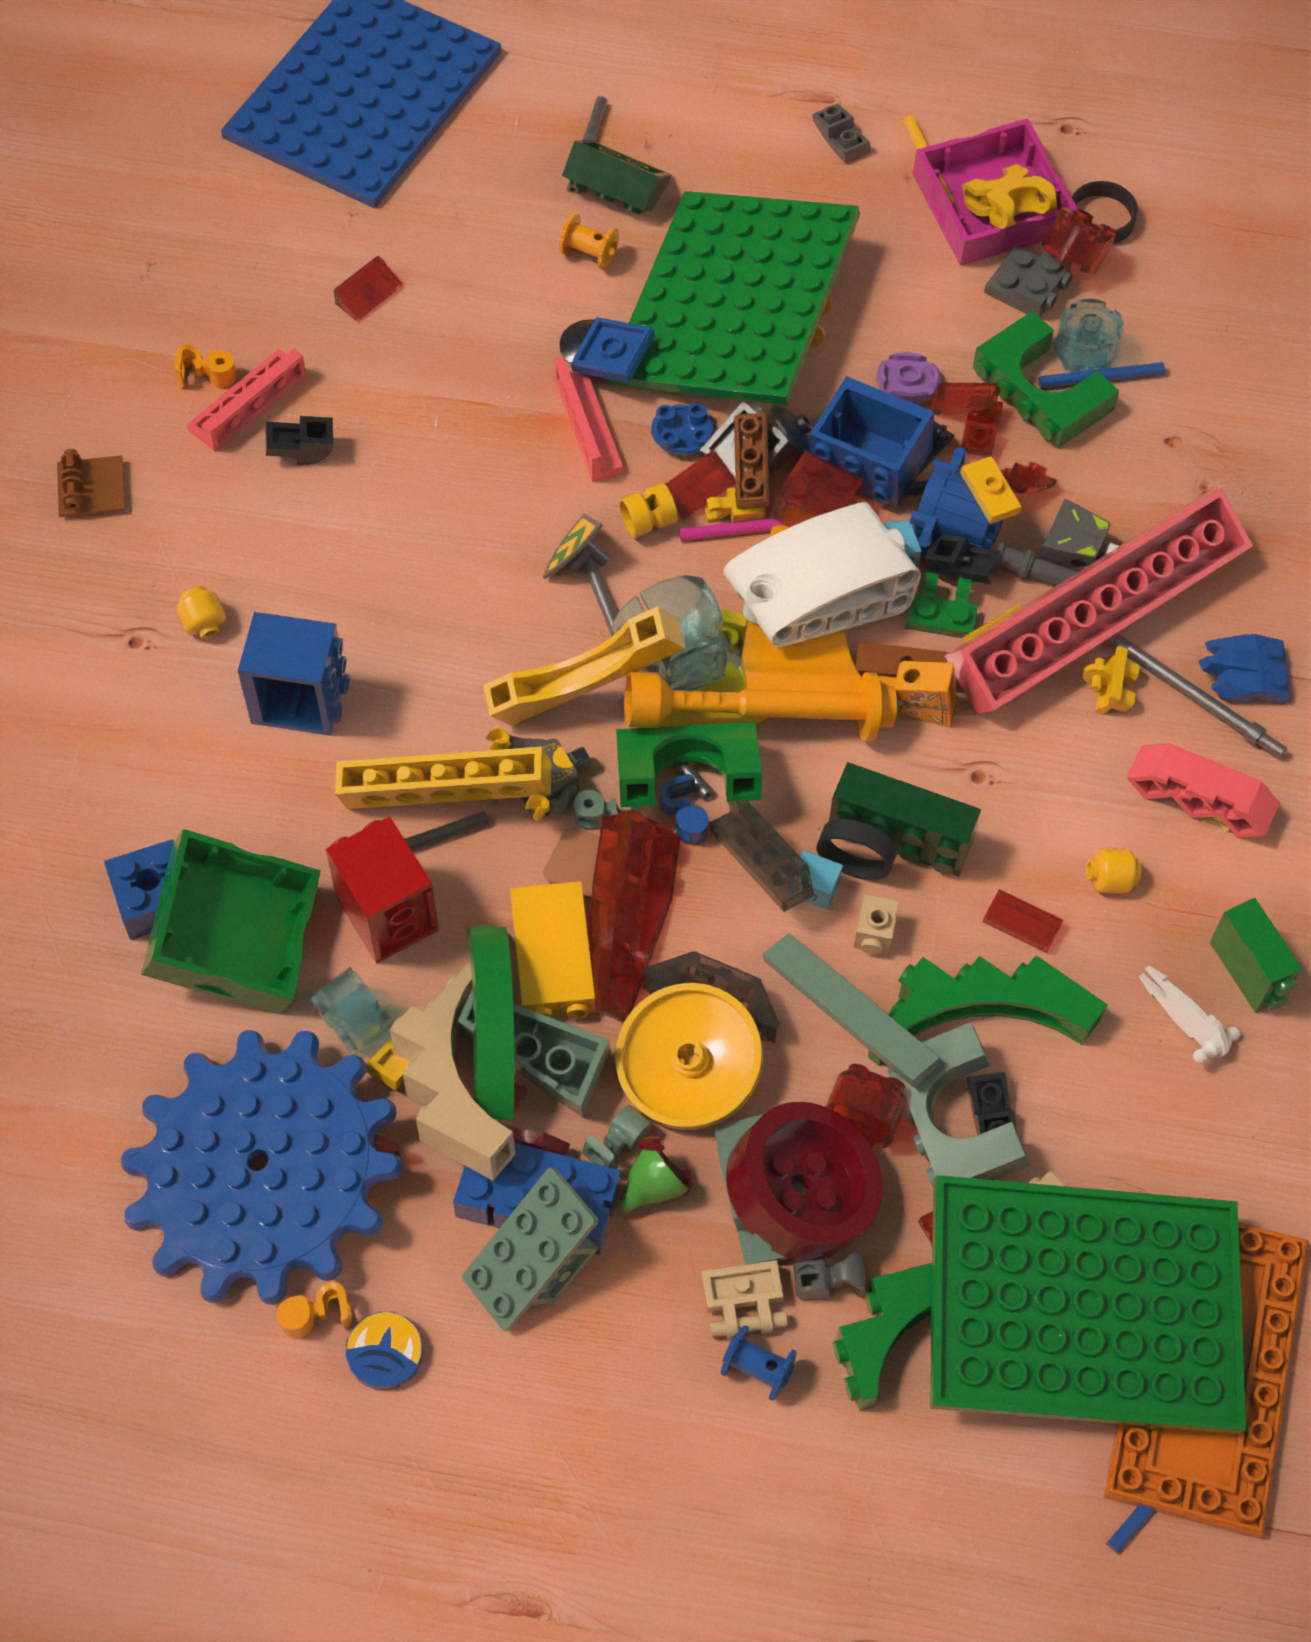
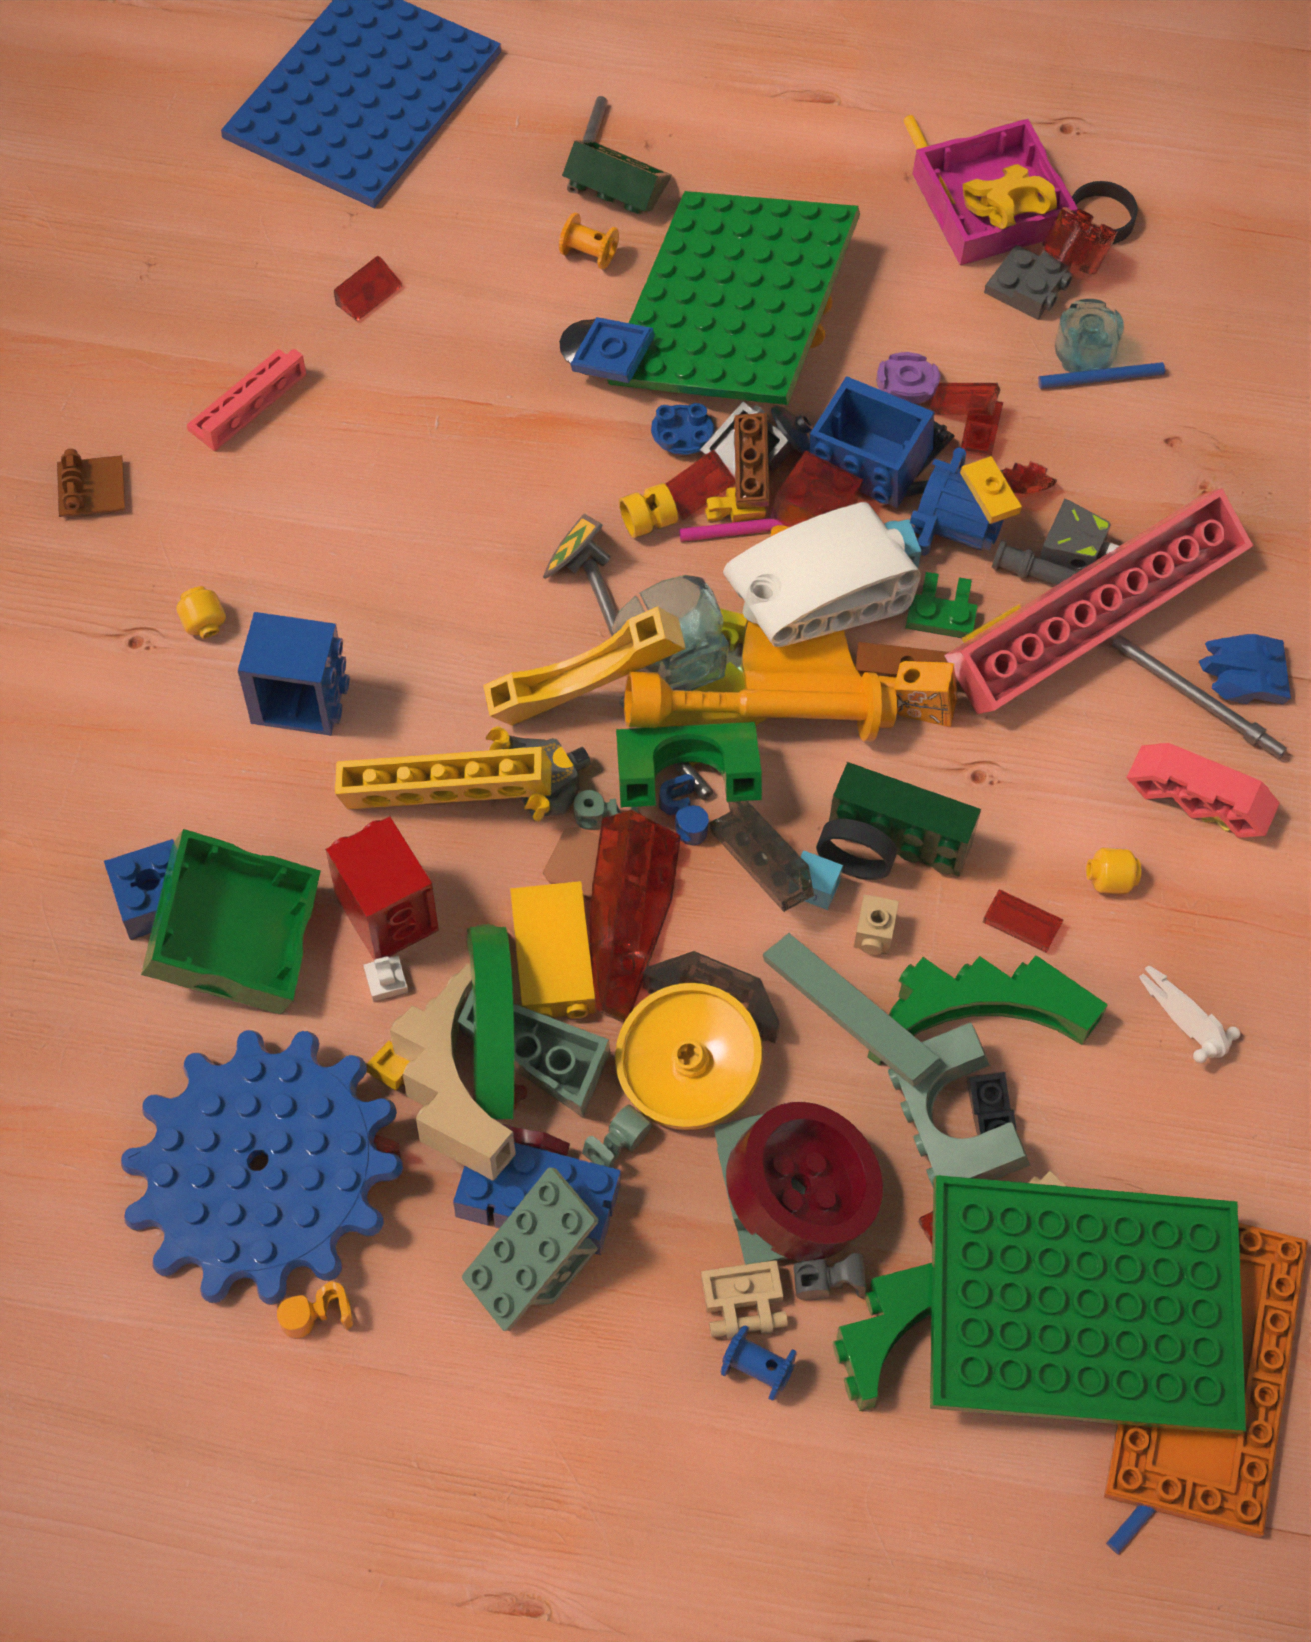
light orange leg [174,344,237,389] -> none
black brick [265,416,333,465] -> none
clear light blue brick [310,967,393,1055] -> none
tile [345,1312,423,1390] -> none
pearl dark grey bar [405,811,489,851] -> none
coral fence [554,356,623,482] -> none
bright green hat [618,1137,694,1213] -> none
dark grey slope [812,103,871,163] -> none
clear red brick [825,1063,907,1149] -> none
black brick [924,533,1003,587] -> none
green arch [972,311,1119,448] -> none
yellow hips [1083,646,1140,715] -> none
green brick [1210,898,1302,1013] -> none
none -> white tile [363,956,408,1002]

